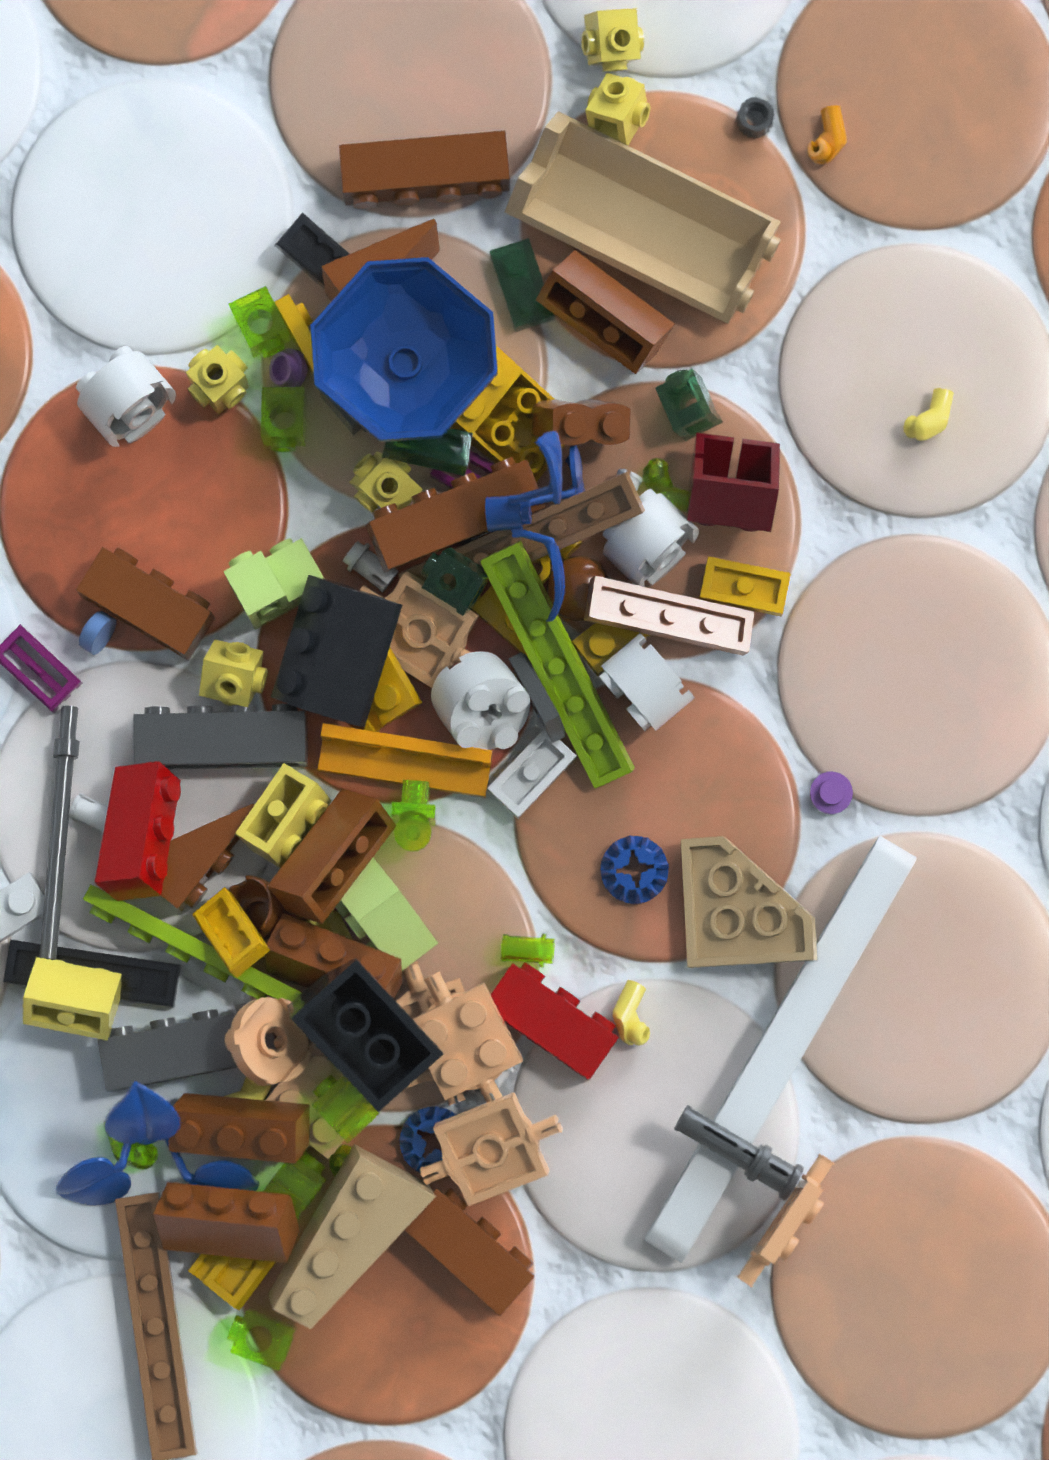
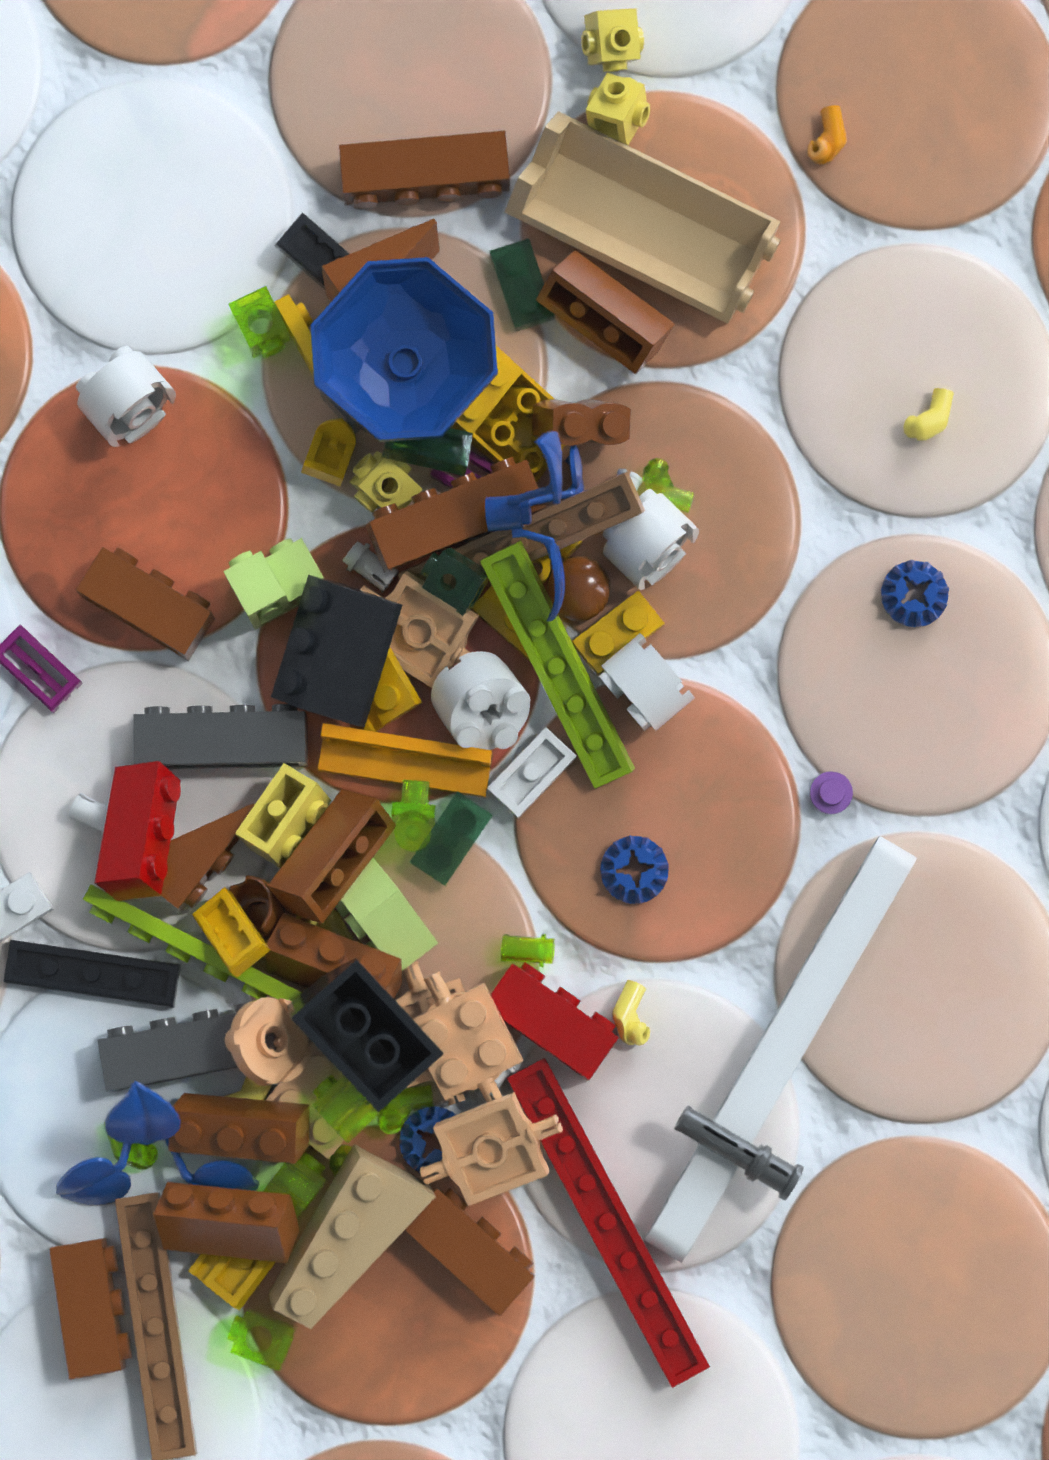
light yellow brick [23,957,121,1041] -> none
dark grey bar [39,706,80,960] -> none
medium blue tile [79,611,117,655] -> none
light yellow brick [186,345,249,415] -> none
light yellow brick [199,639,268,707] -> none
clear neon green brick [261,387,307,452] -> none
medium lavender plate [269,348,307,391] -> none
dark grey tile [509,652,566,743] -> none
plate [584,576,754,656] -> none
clear green brick [655,369,723,441] -> none
tan plate [681,836,817,968] -> none
dark red piece [687,432,780,532] -> none
yellow plate [699,556,791,617] -> none
dark grey axle [736,97,775,139] -> none
light nougat plate [737,1153,835,1287] -> none
none -> dark orange brick [49,1238,132,1380]
none -> yellow plate [301,418,356,487]
none -> clear neon green arm [377,1085,434,1135]
none -> clear green plate [410,791,493,887]
none -> red plate [507,1058,710,1388]
none -> blue gear [881,559,949,627]

